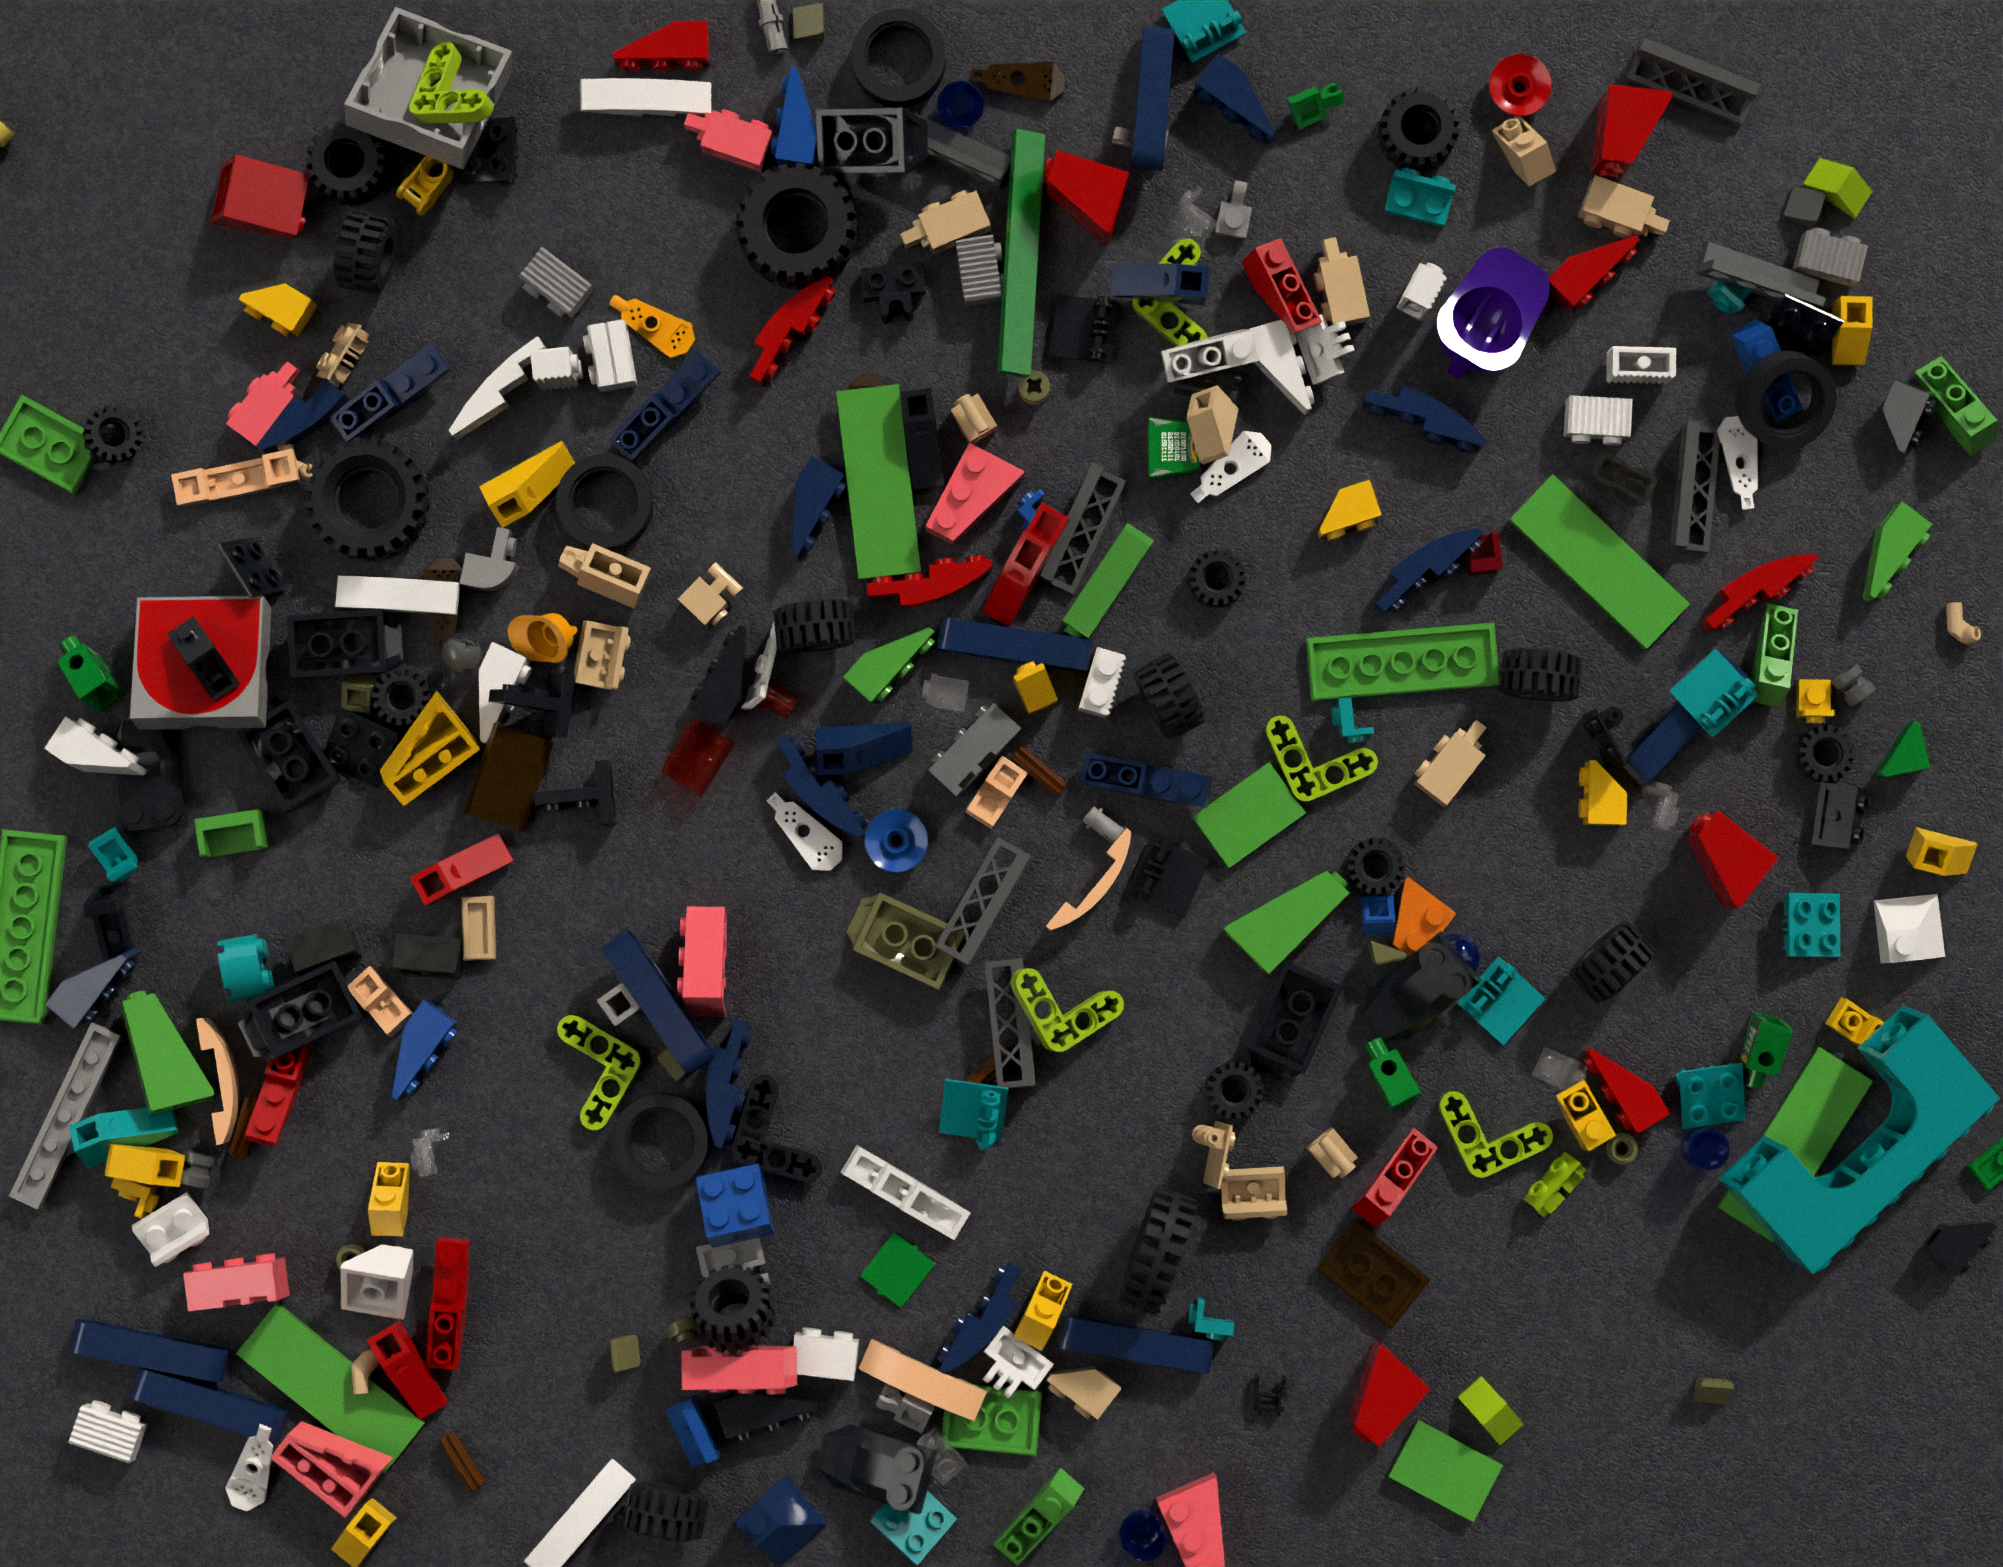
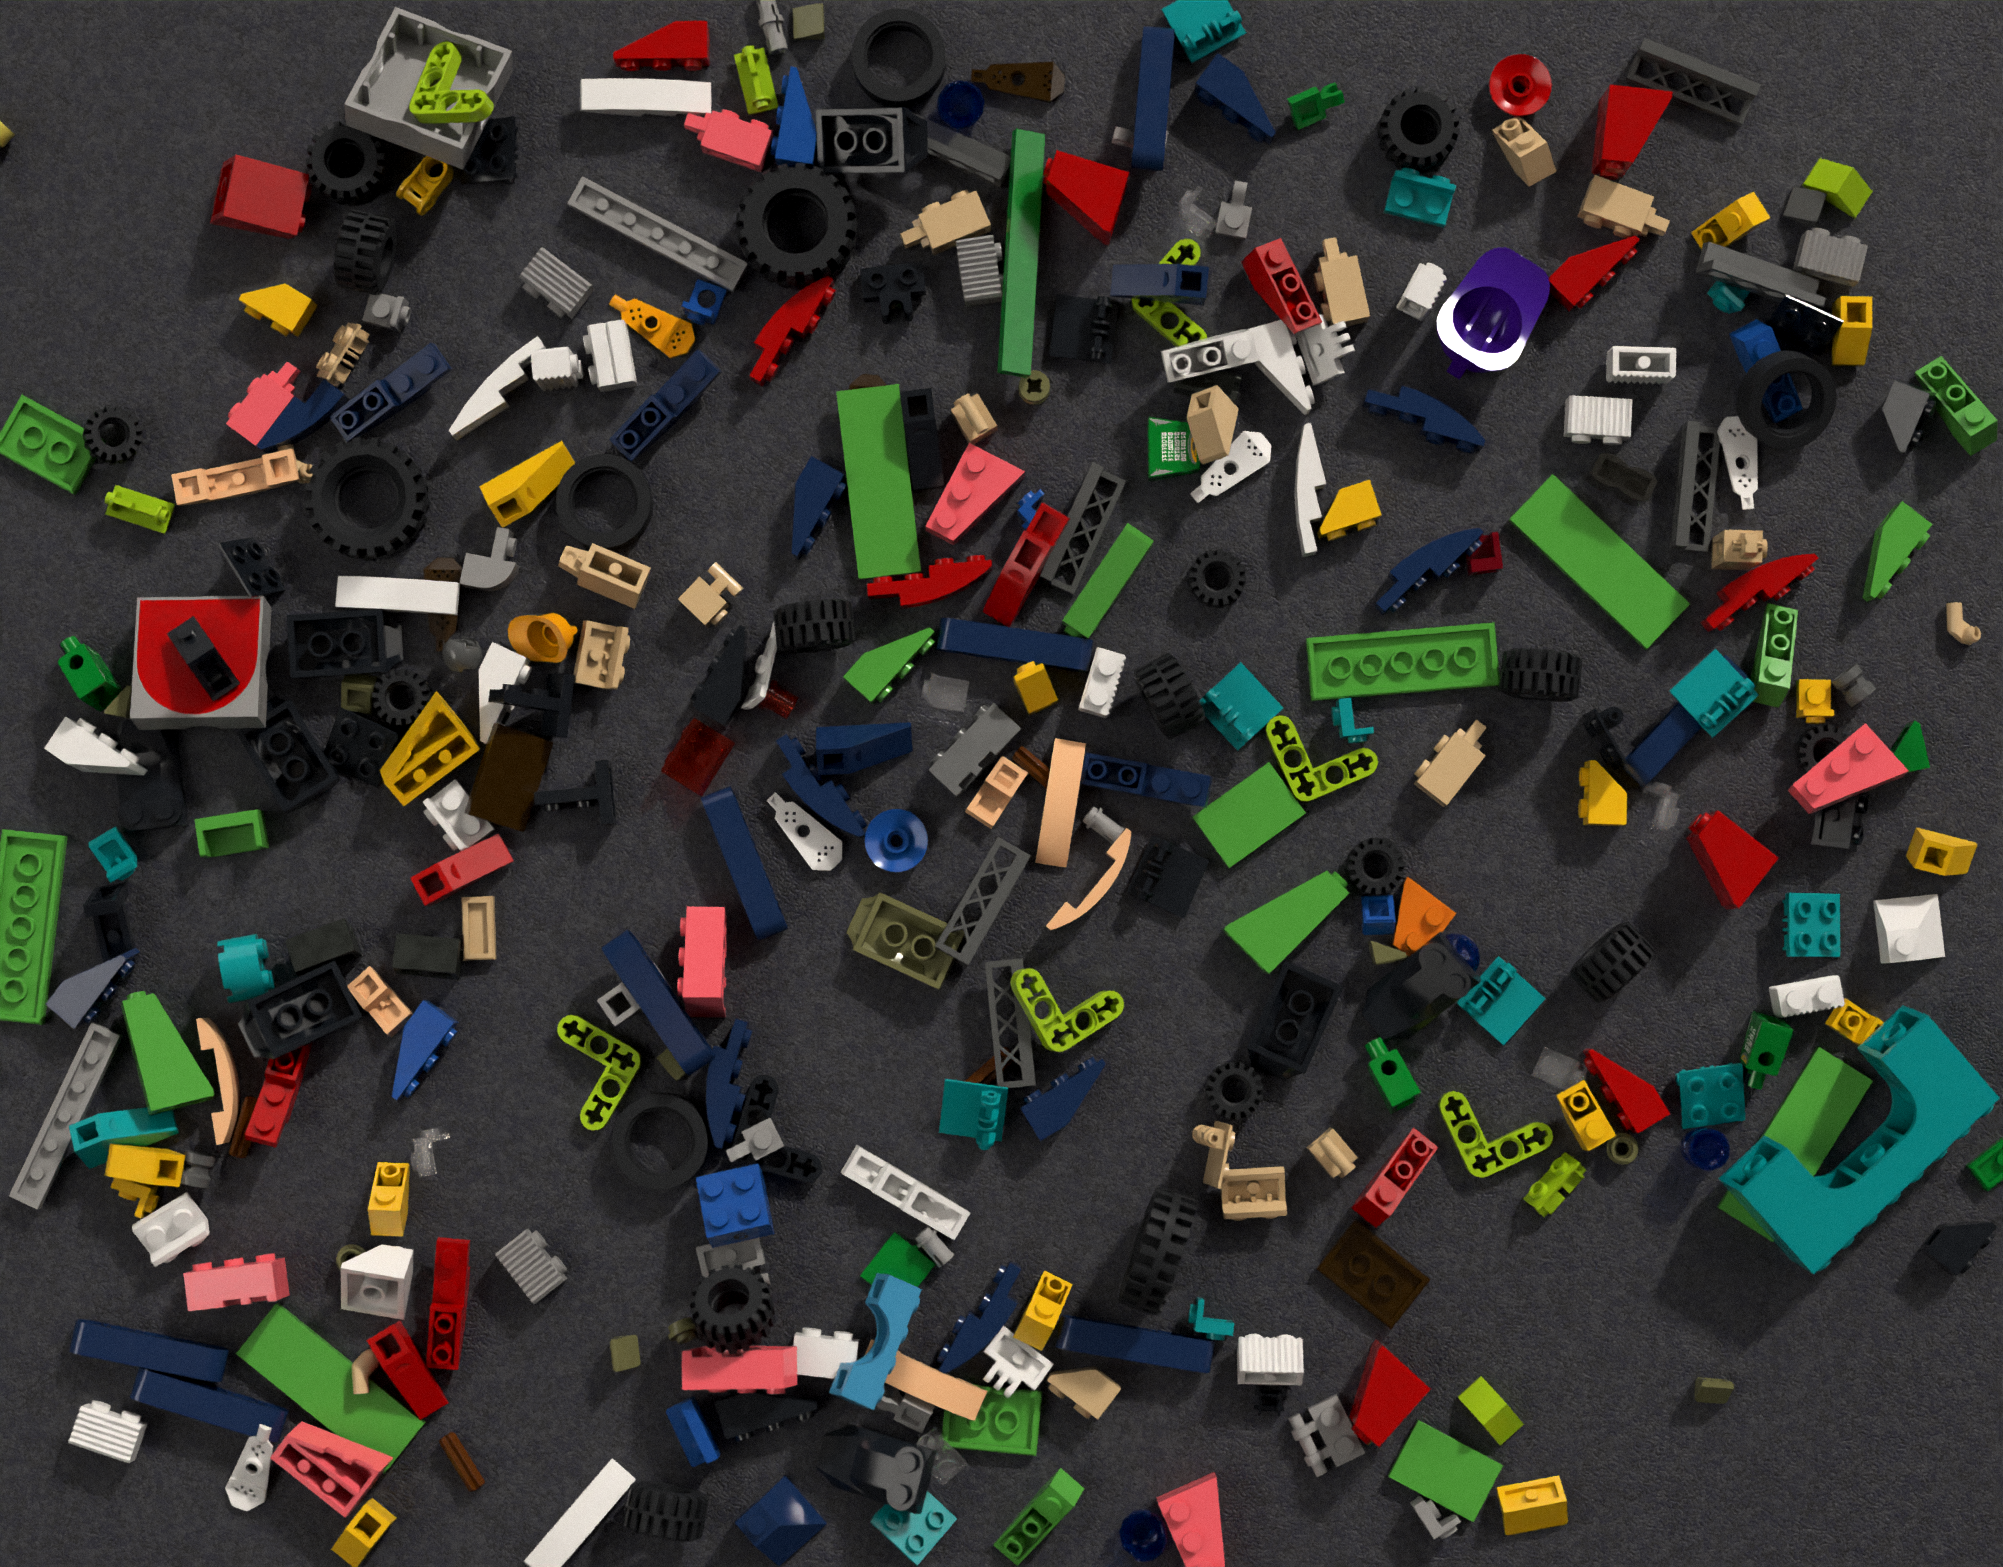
none -> olive slope [104,685,132,719]
none -> lime hinge [105,485,175,534]
none -> light grey bracket [362,293,411,332]
none -> white bracket [423,779,495,851]
none -> light grey brick [495,1228,567,1304]
none -> light grey plate [567,176,749,293]
none -> blue bracket [681,279,727,325]
none -> dark blue beam [701,786,788,941]
none -> light grey plate [726,1118,784,1162]
none -> lime hinge [734,46,778,115]
none -> dark azure arch [829,1273,922,1410]
none -> light grey pin [914,1226,954,1268]
none -> dark blue slope [1020,1057,1106,1141]
none -> light nougat slope [1035,738,1086,868]
none -> teal hinge [1200,662,1283,751]
none -> white brick [1237,1334,1304,1385]
none -> light grey plate [1288,1394,1365,1477]
none -> white slope [1294,423,1326,557]
none -> light grey bracket [1409,1496,1461,1540]
none -> yellow panel [1496,1475,1568,1535]
none -> yellow slope [1691,192,1770,249]
none -> tan hinge [1711,530,1768,570]
none -> white brick [1769,975,1845,1018]
none -> coral wedge [1788,723,1909,814]

